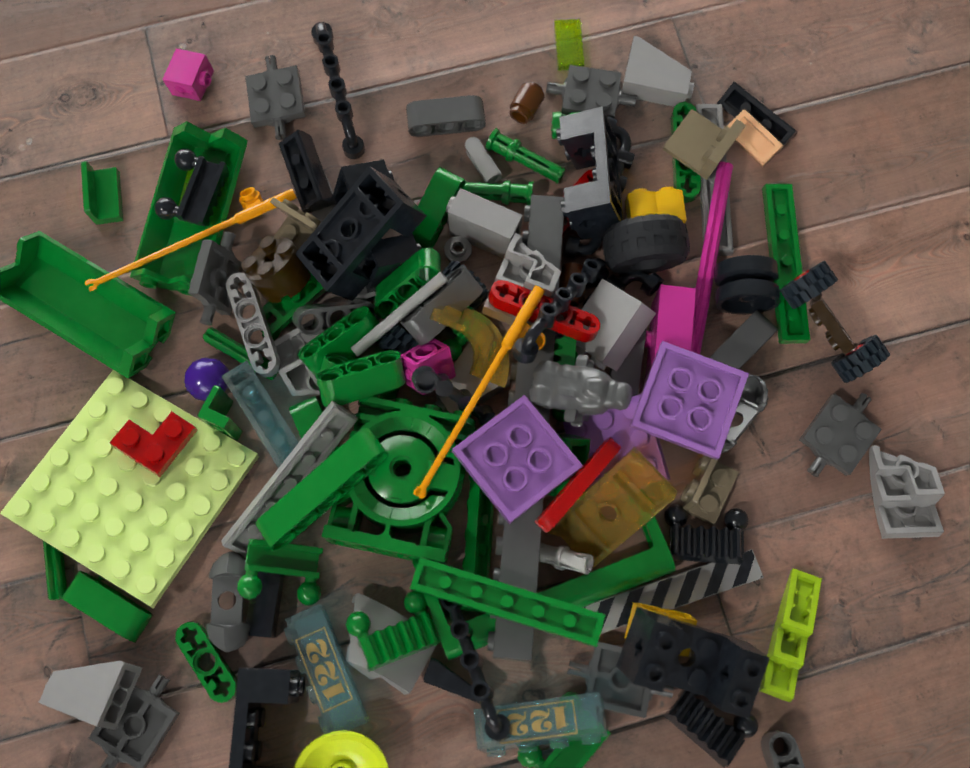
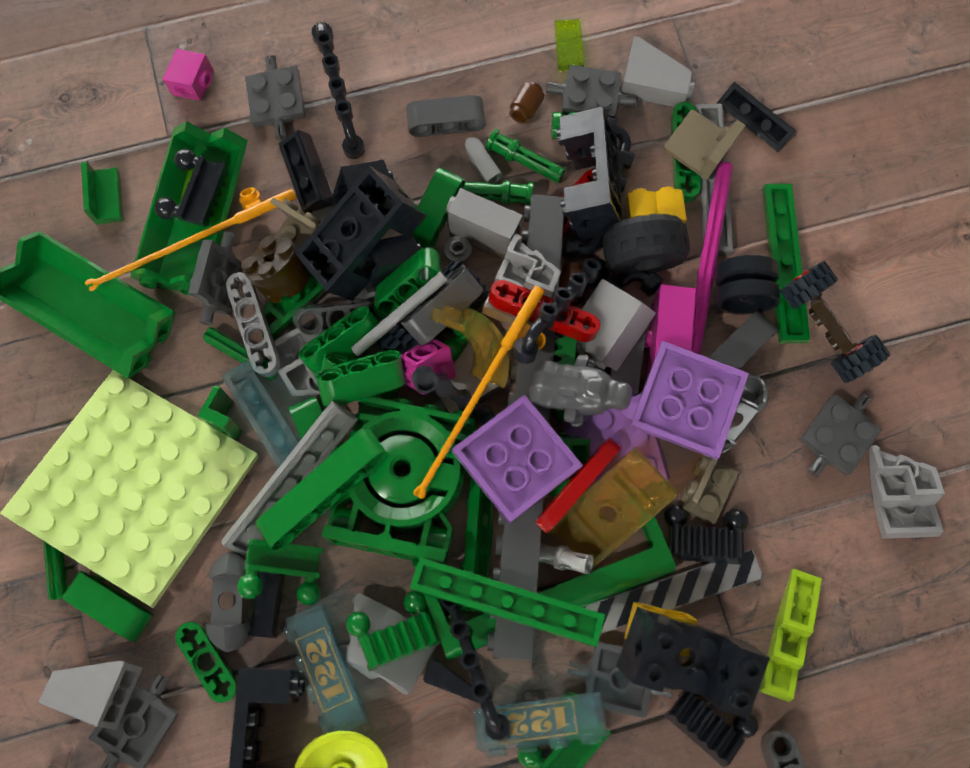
red plate [109,411,198,477] -> none
dark purple hair [184,357,229,401] -> none
light nougat tile [727,109,783,167] -> none

